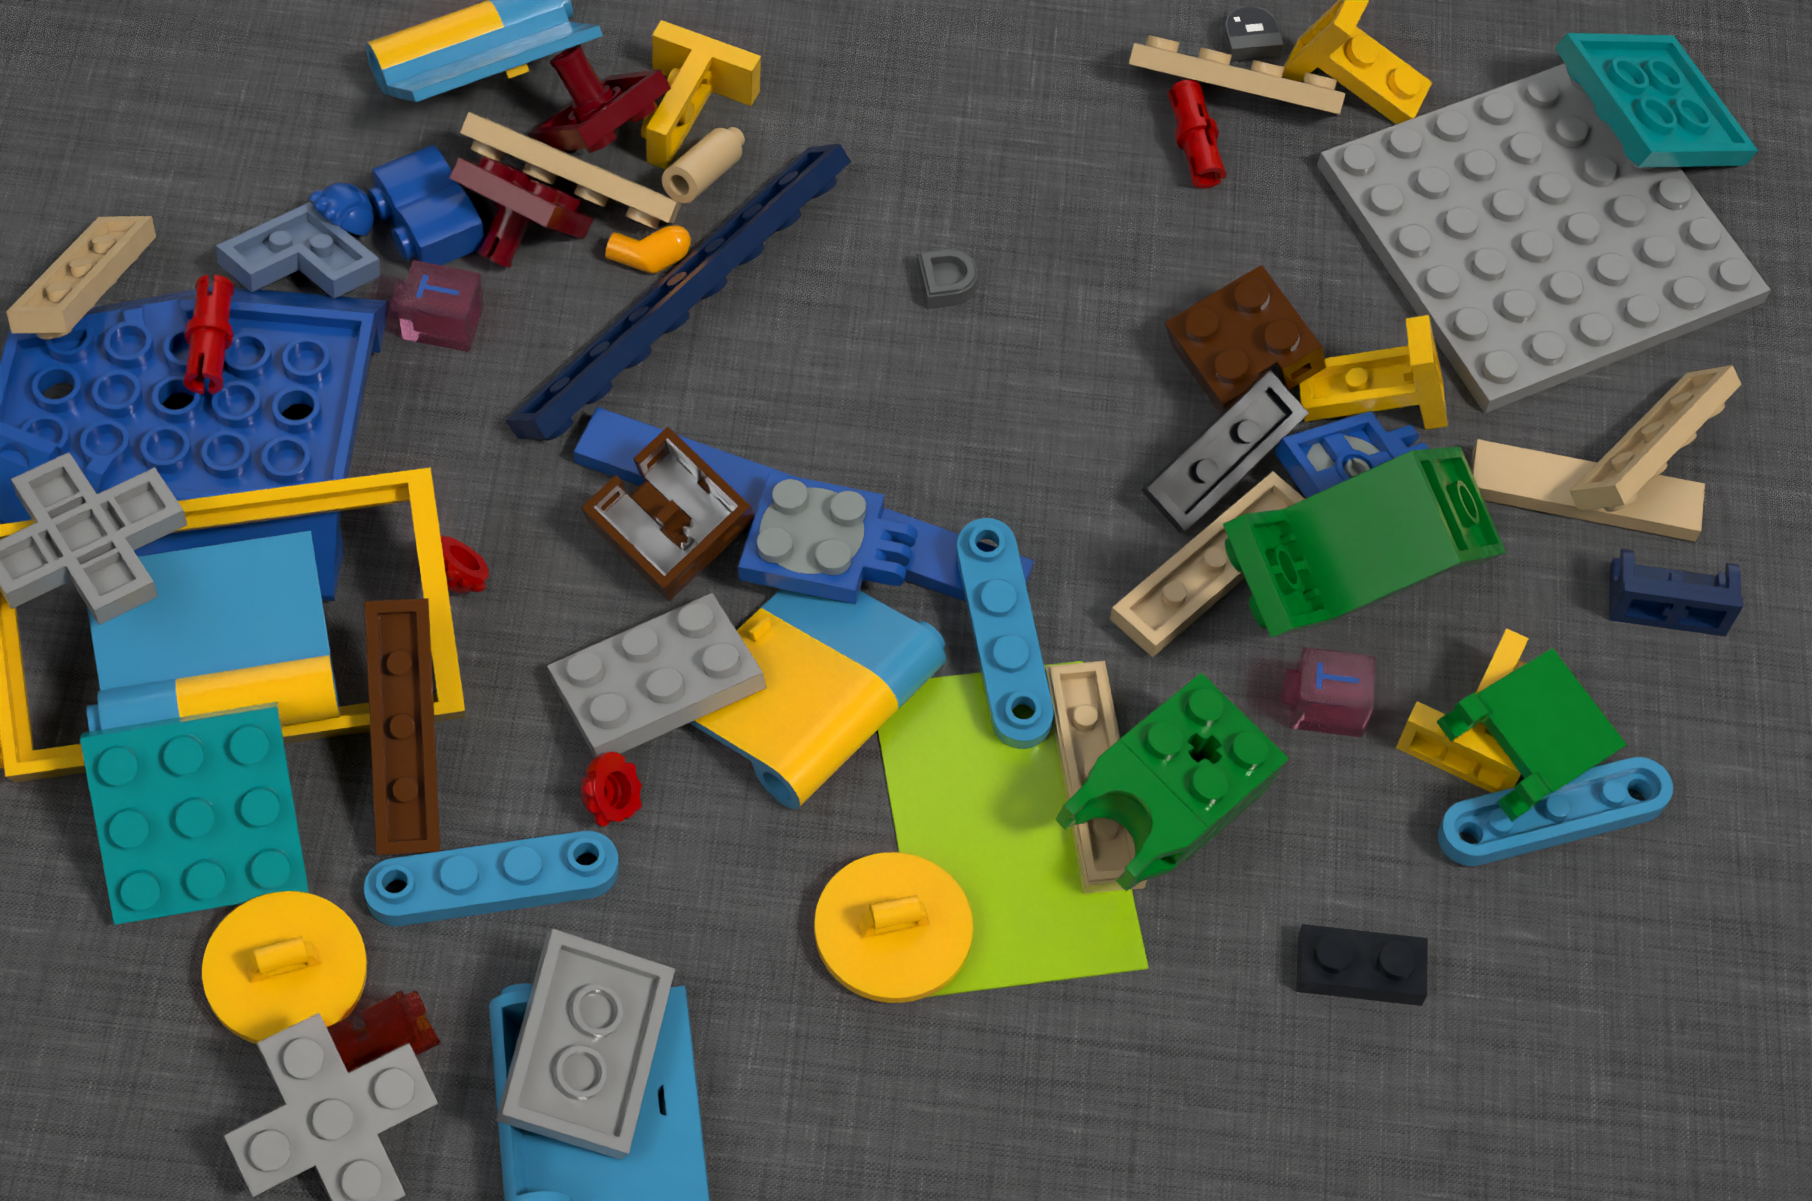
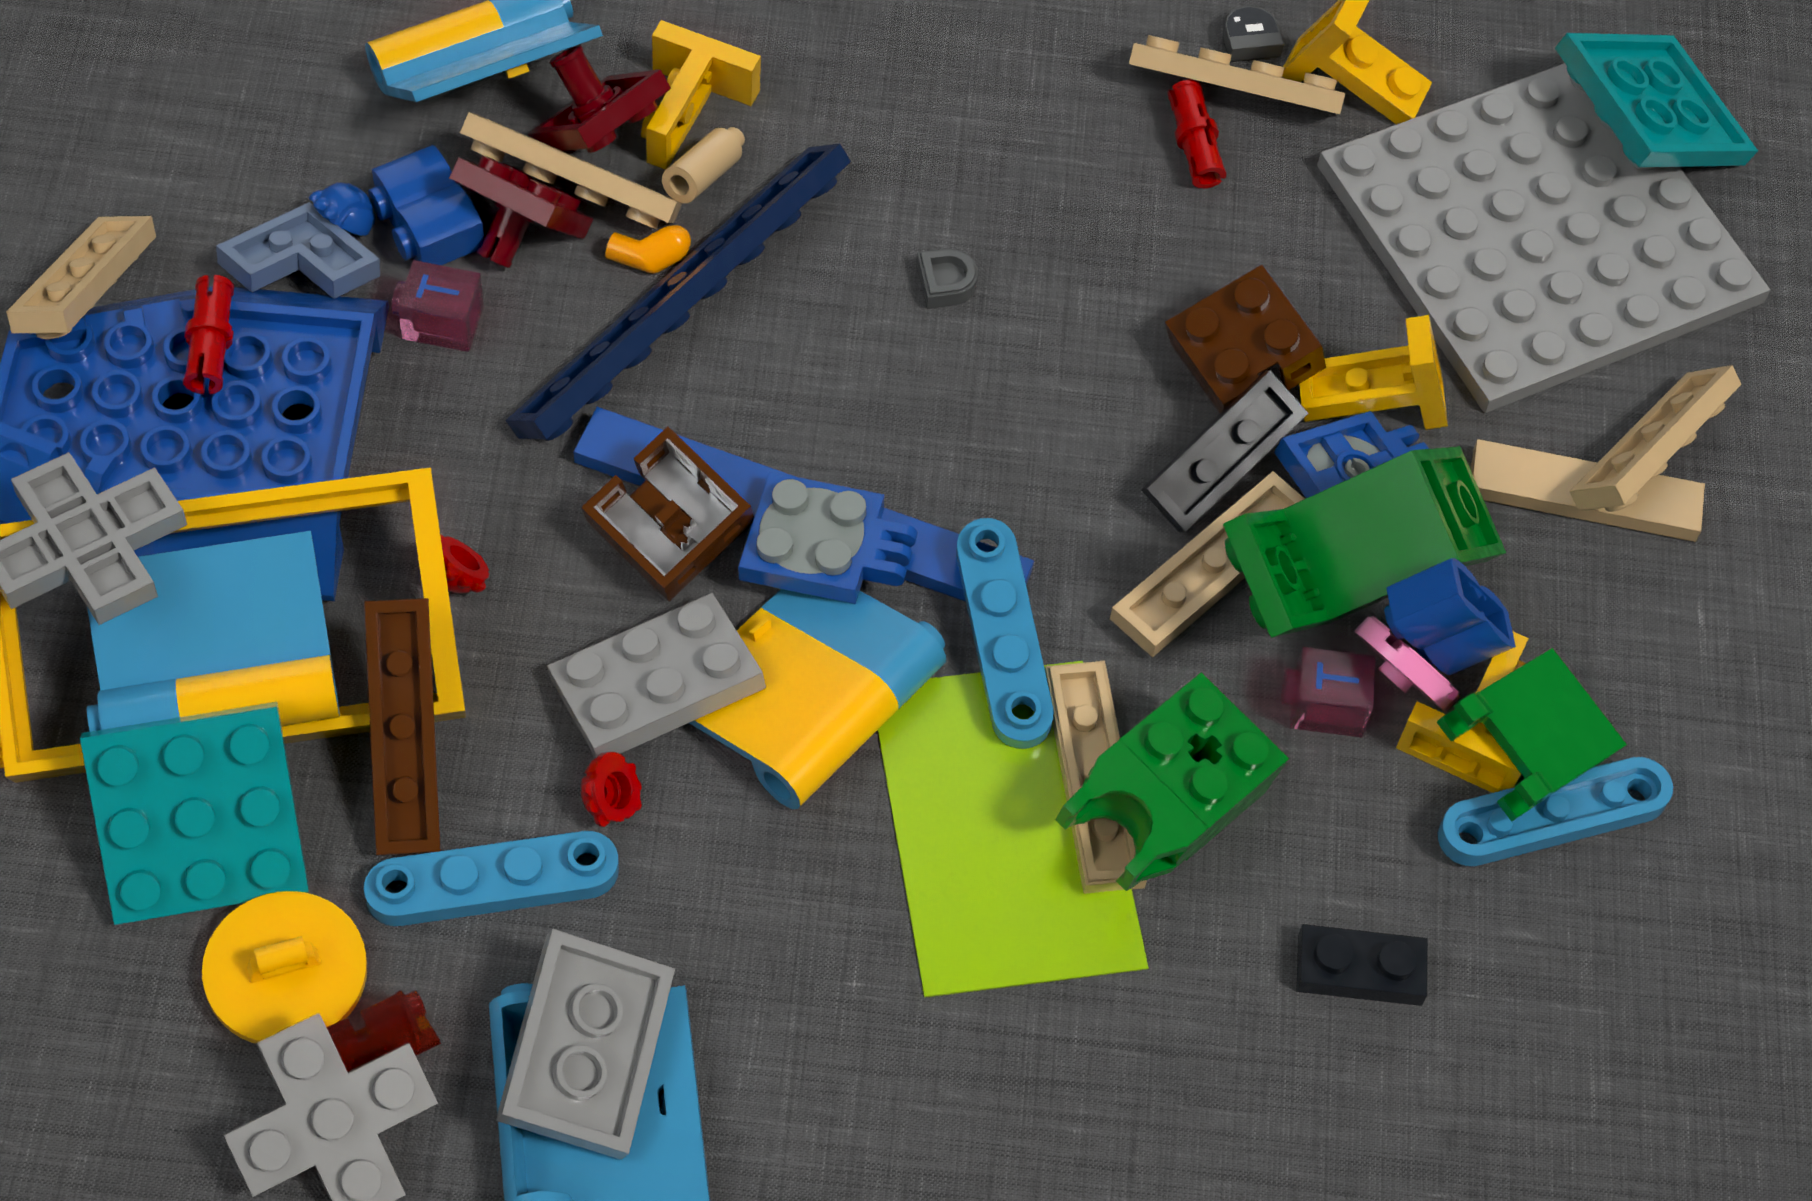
yellow shield [814,852,973,1003] -> none
dark blue hinge [1609,548,1743,637] -> none
none -> bright pink plate [1354,616,1460,713]
none -> blue brick [1384,558,1516,675]

